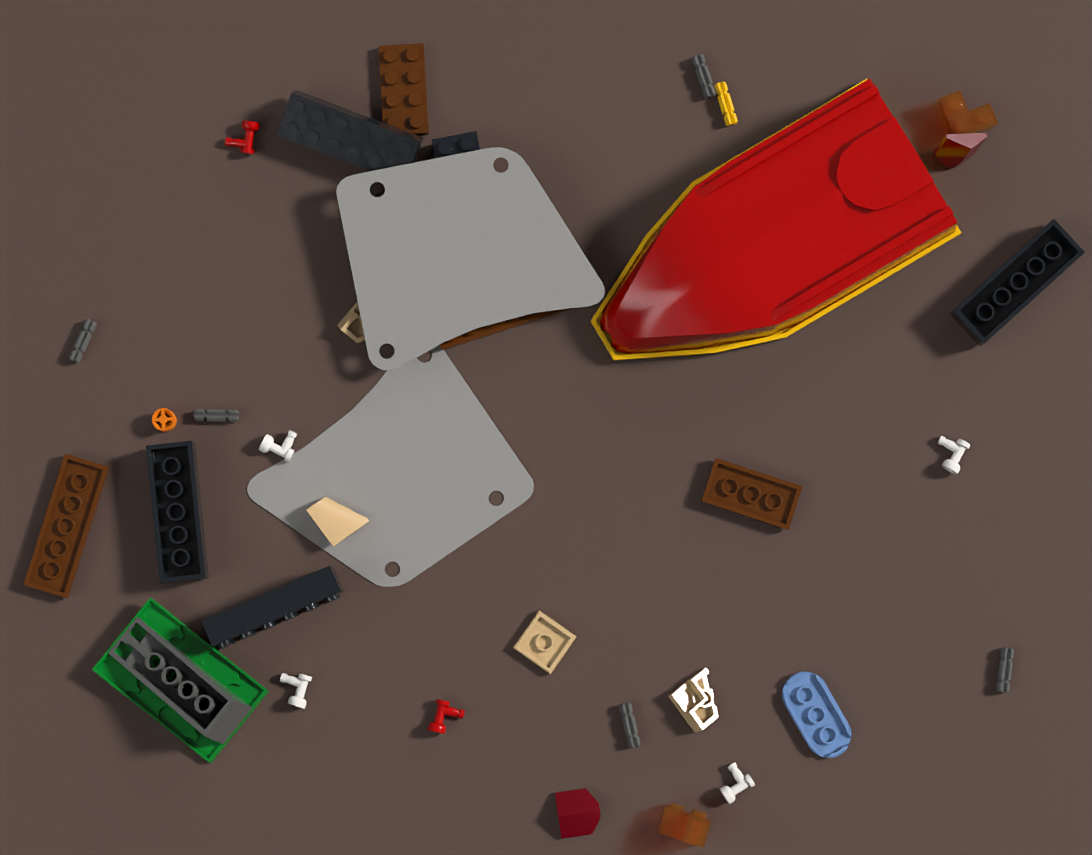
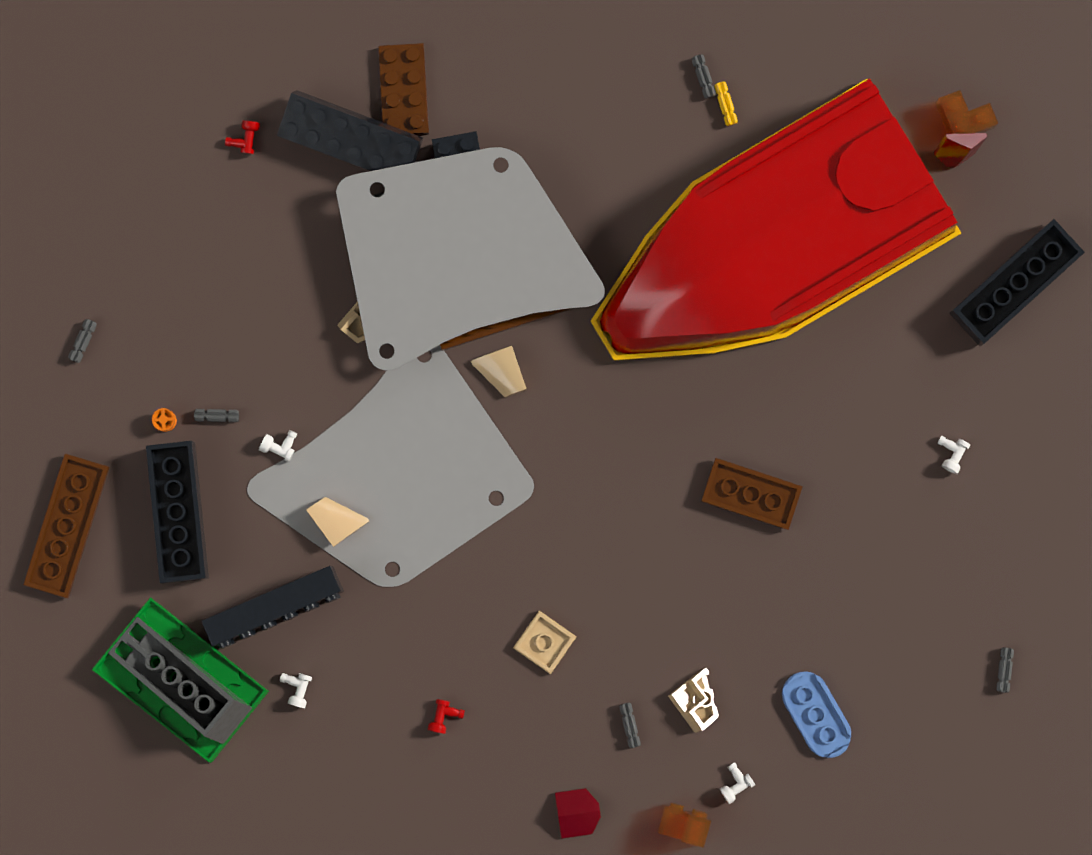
none -> tan slope [471,346,527,398]

